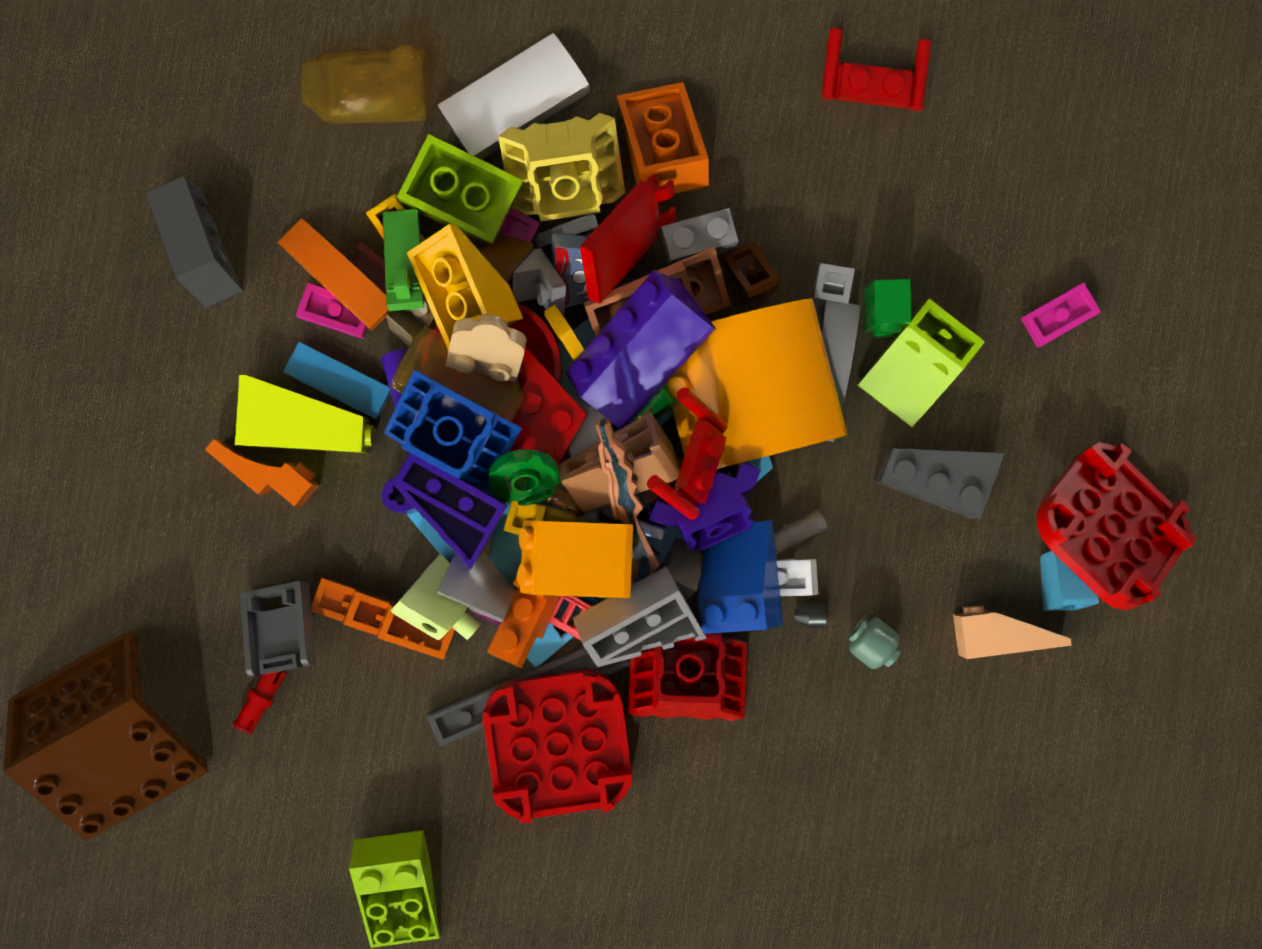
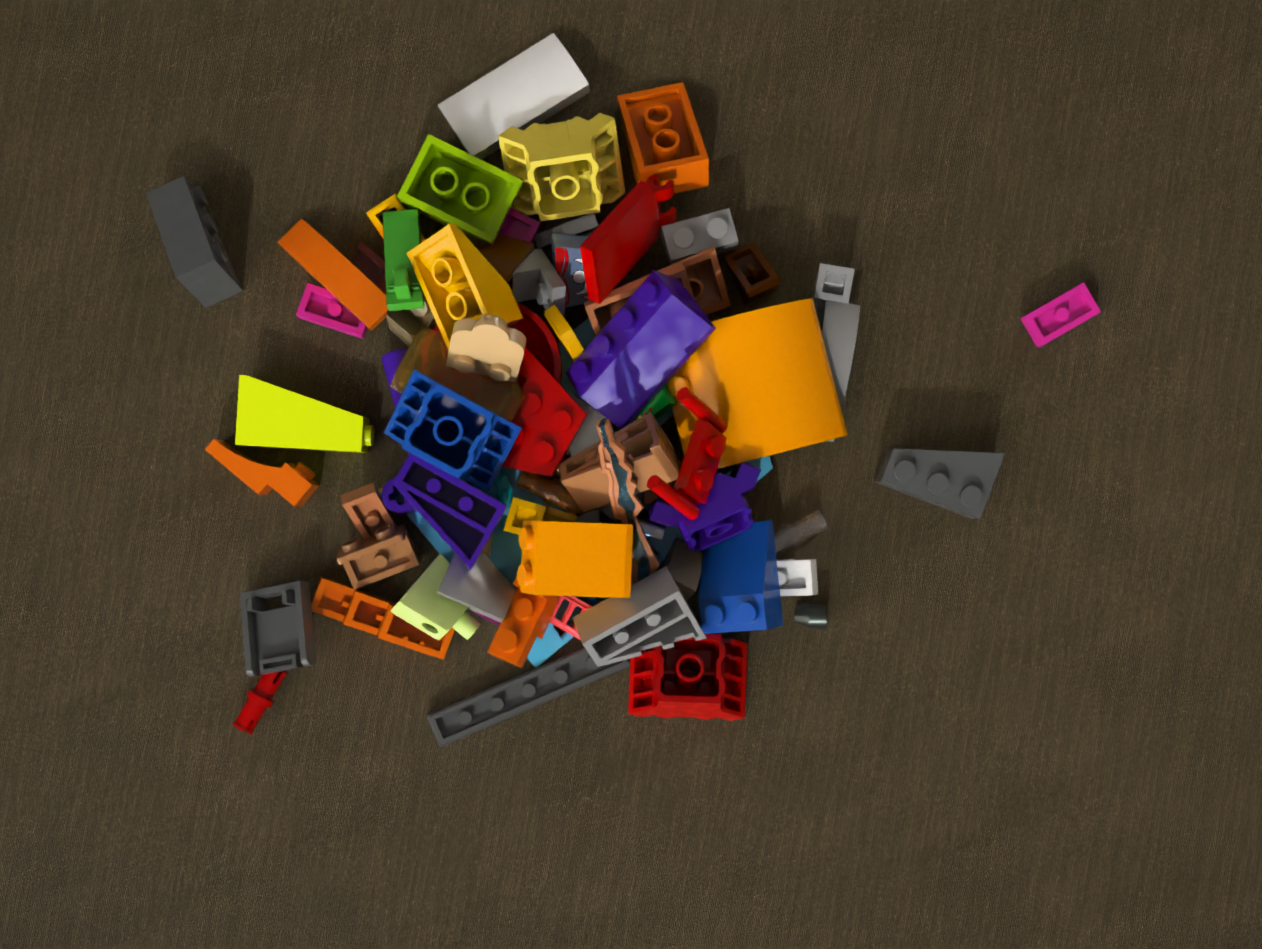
reddish brown bracket [3,630,208,841] -> none
dark azure tile [283,342,391,420] -> none
clear yellow slope [301,45,428,124] -> none
lime slope [349,830,440,948] -> none
red tile [482,670,632,823] -> none
green tile [488,449,561,506] -> none
red plate [821,28,931,111] -> none
sand green head [847,617,901,669] -> none
lime slope [857,298,985,428] -> none
green brick [862,279,912,338] -> none
light nougat slope [953,605,1072,659] -> none
red tile [1037,441,1196,610] -> none
medium azure torso [1040,551,1099,612] -> none
none -> medium nougat bracket [336,524,420,590]
none -> nougat slope [341,482,398,539]

